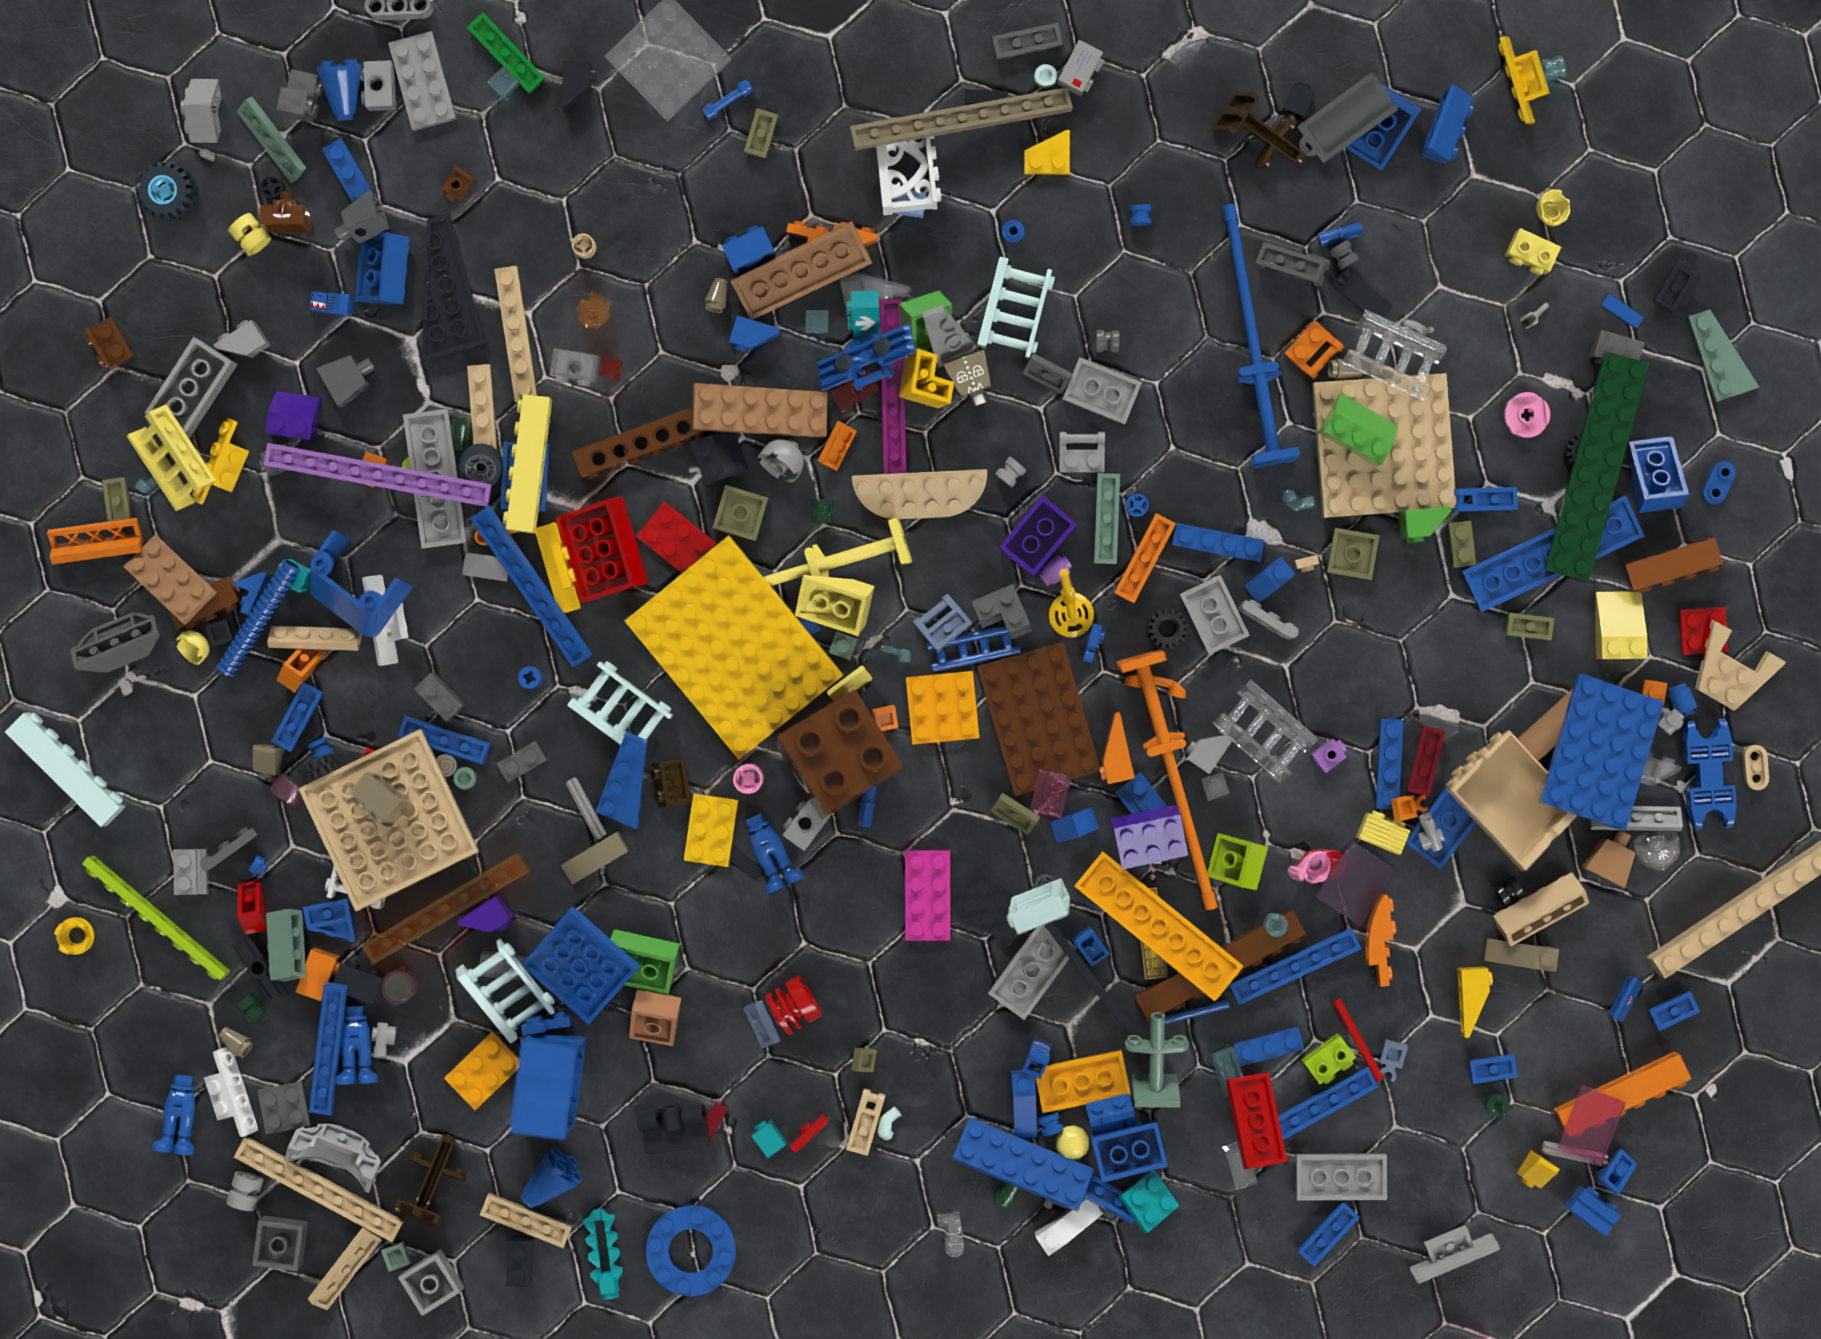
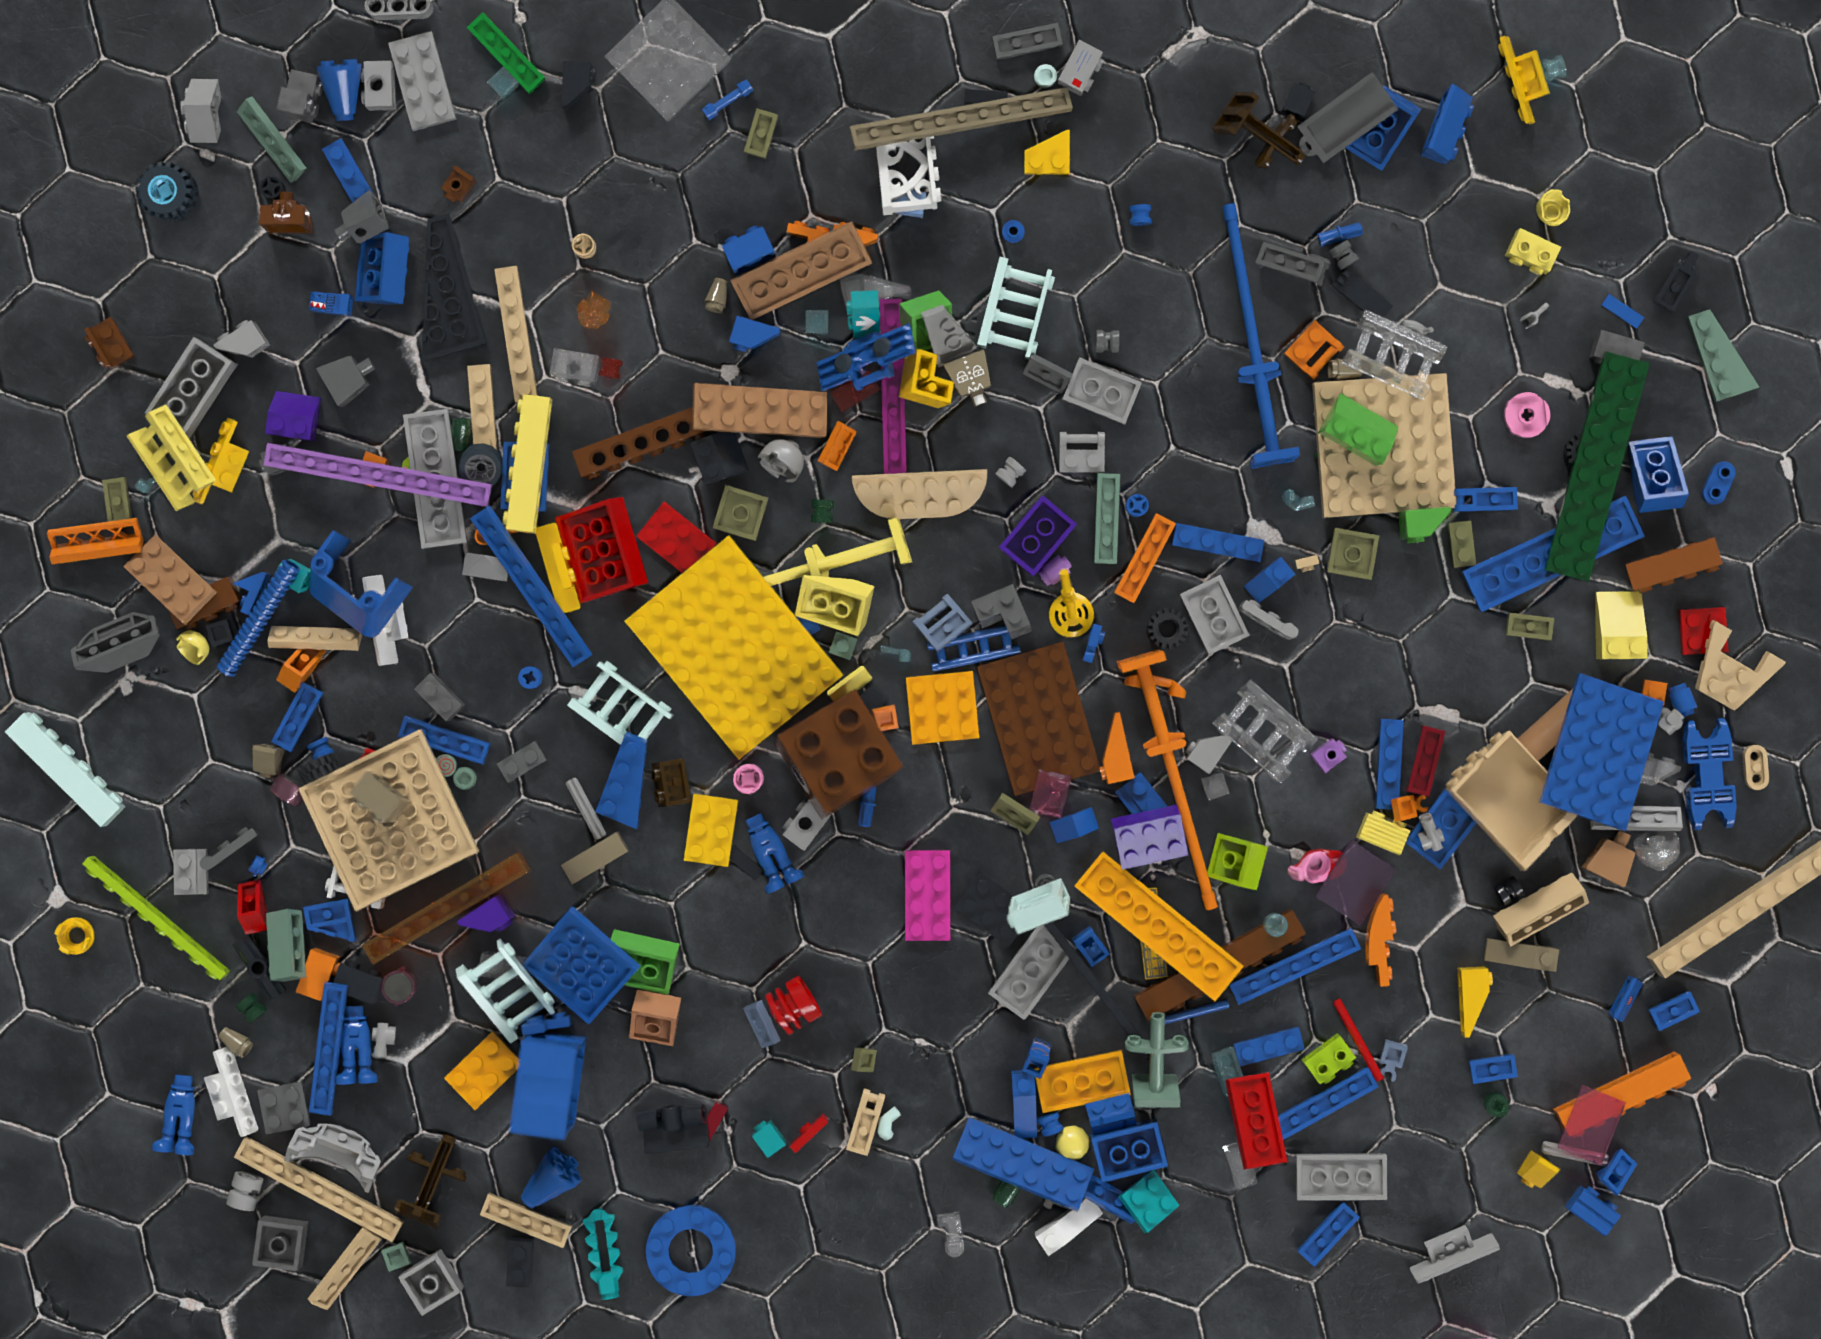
light yellow wheel [228,213,271,256] -> none

